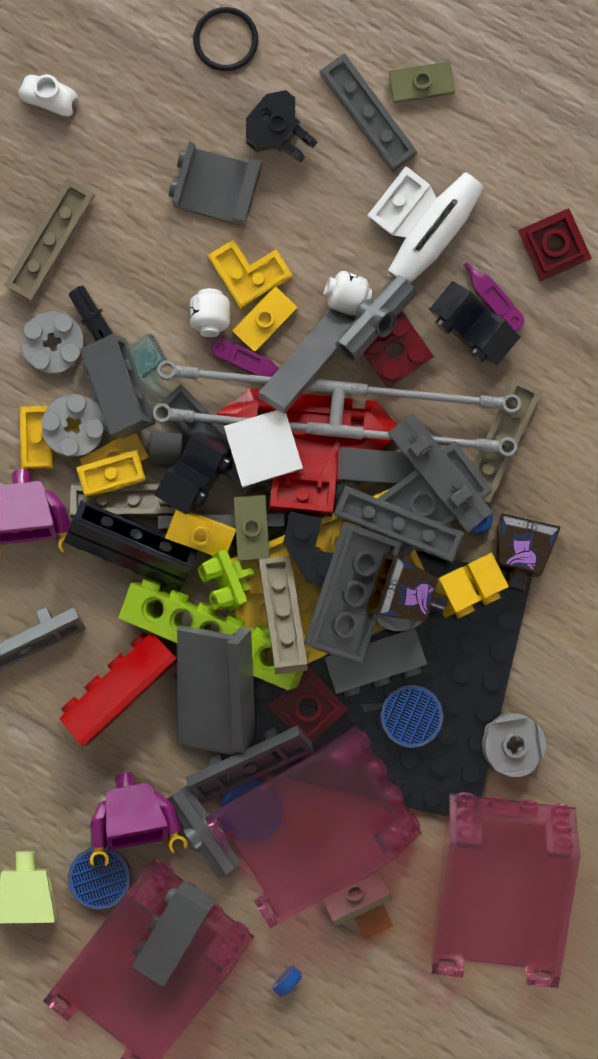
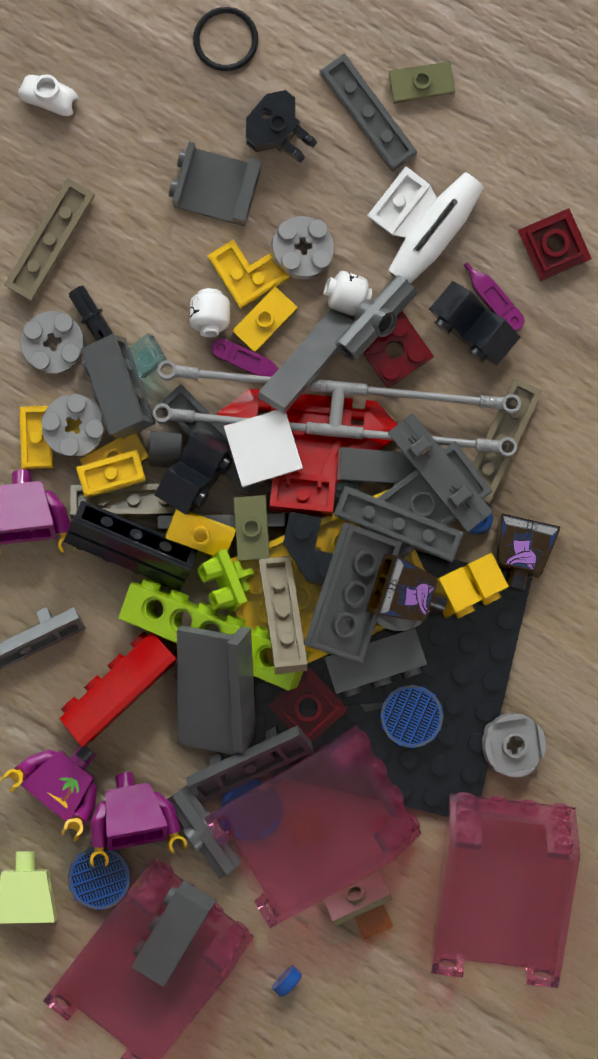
none -> magenta torso [0,745,97,841]
none -> light grey plate [270,216,334,280]

